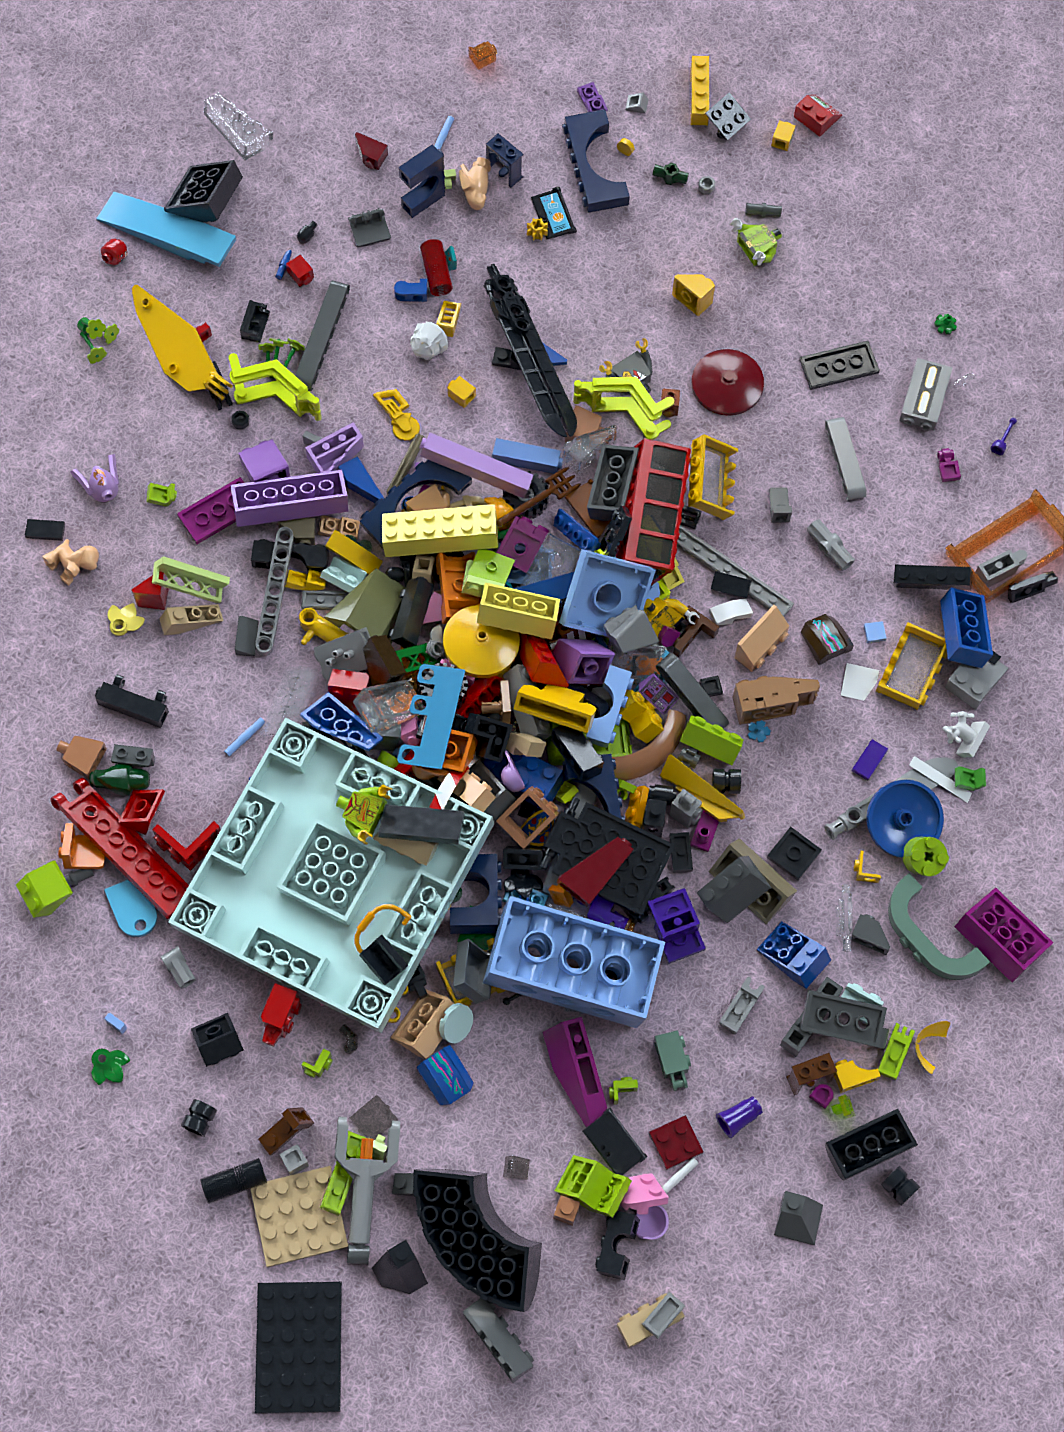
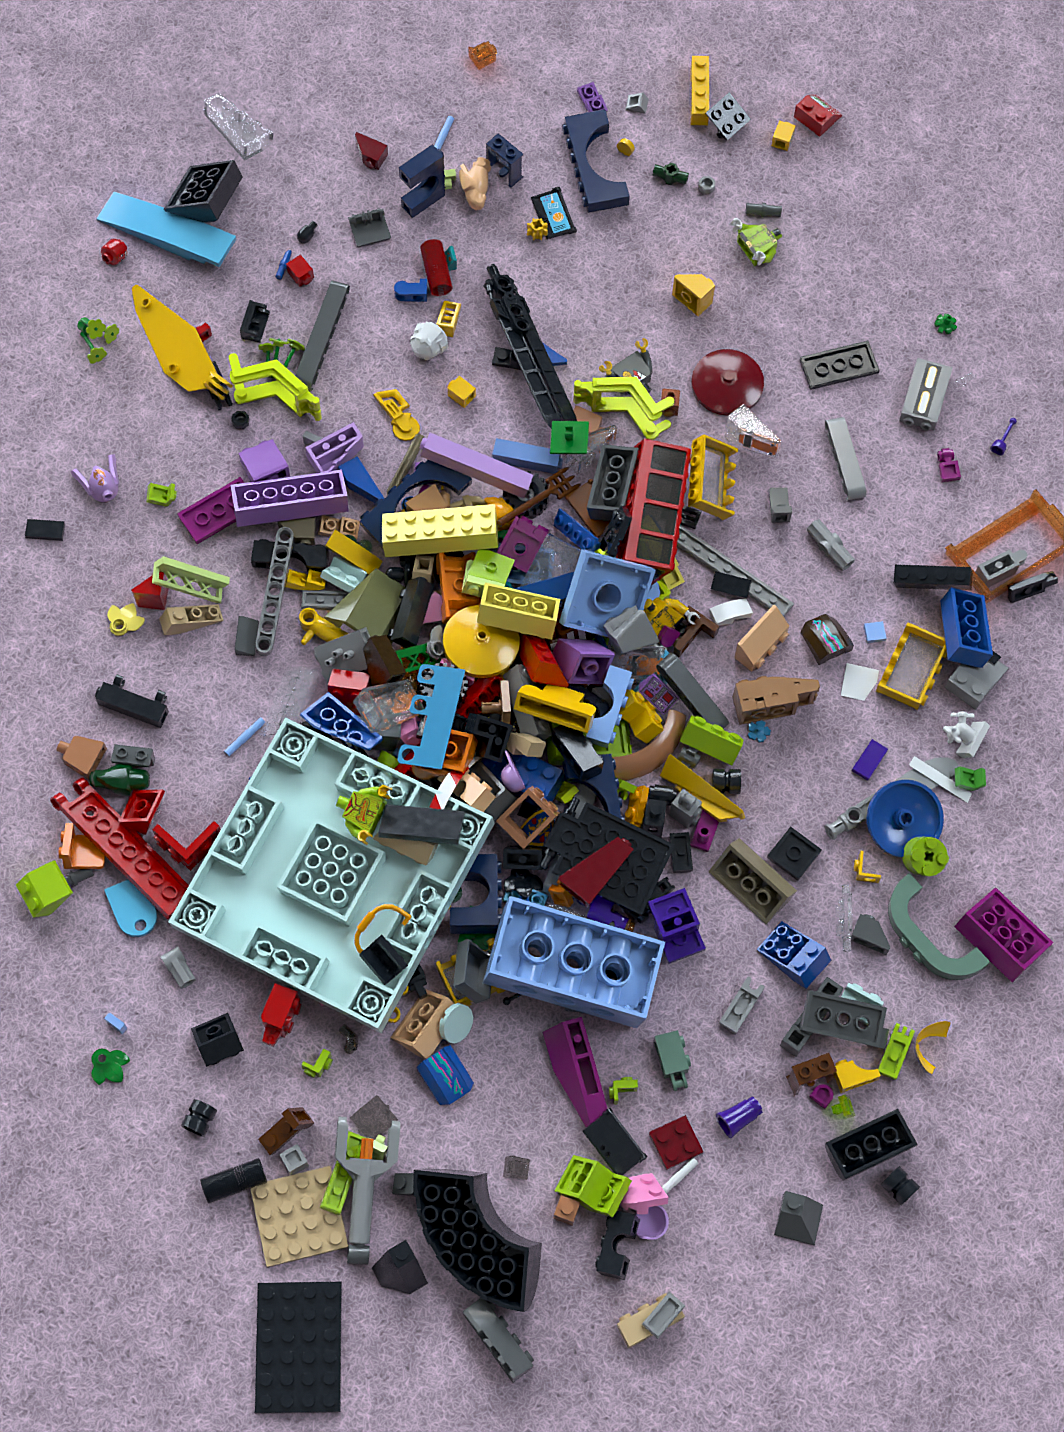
light nougat animal [42,539,99,586] -> none
dark grey slope [697,856,772,923] -> none
black tile [700,675,723,697] -> none
none -> green piece [550,421,589,454]
none -> clear slope [724,404,781,459]

